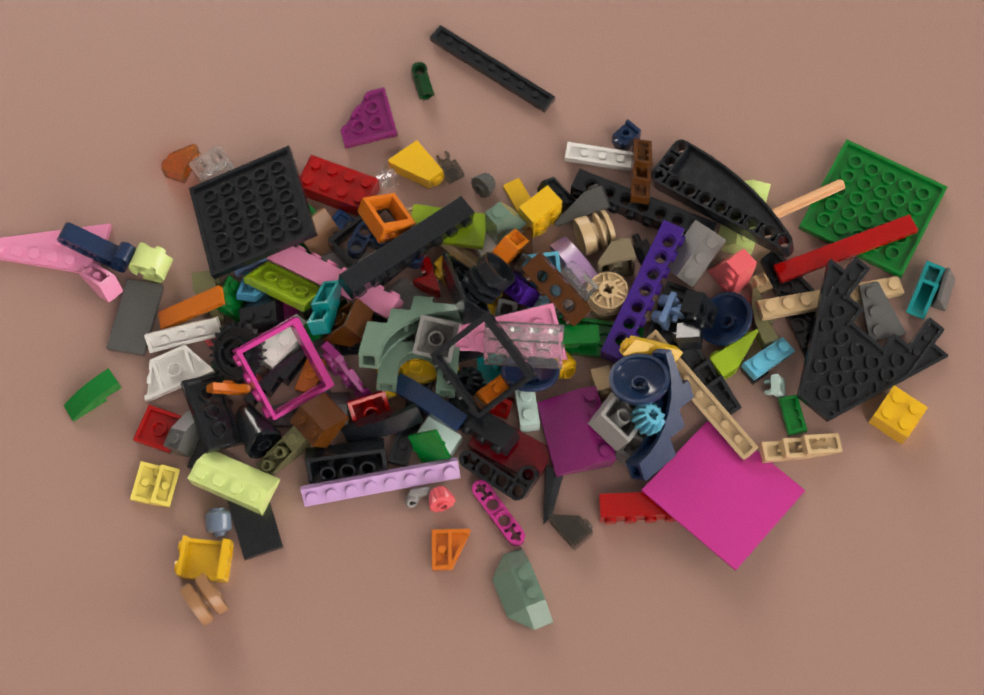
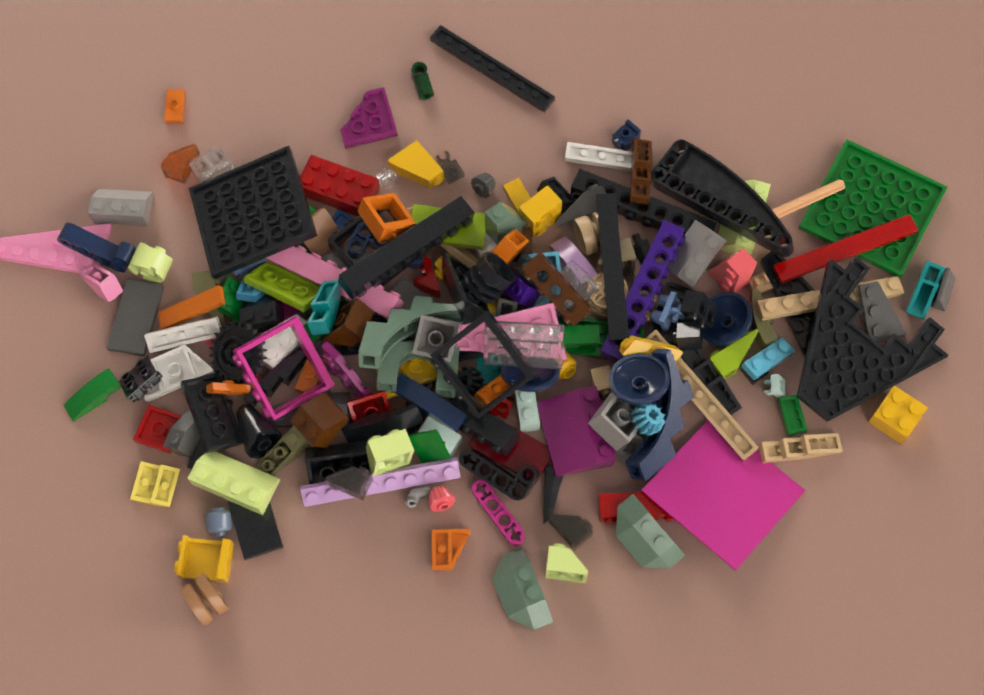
none -> light grey slope [88,189,154,226]
none -> black hinge [119,355,163,402]
none -> orange plate [164,89,186,124]
none -> clear smoke slope [325,466,373,500]
none -> yellowish green slope [366,429,414,477]
none -> yellowish green slope [546,544,588,583]
none -> black tile [596,193,629,342]
none -> sand green wedge [616,494,685,568]

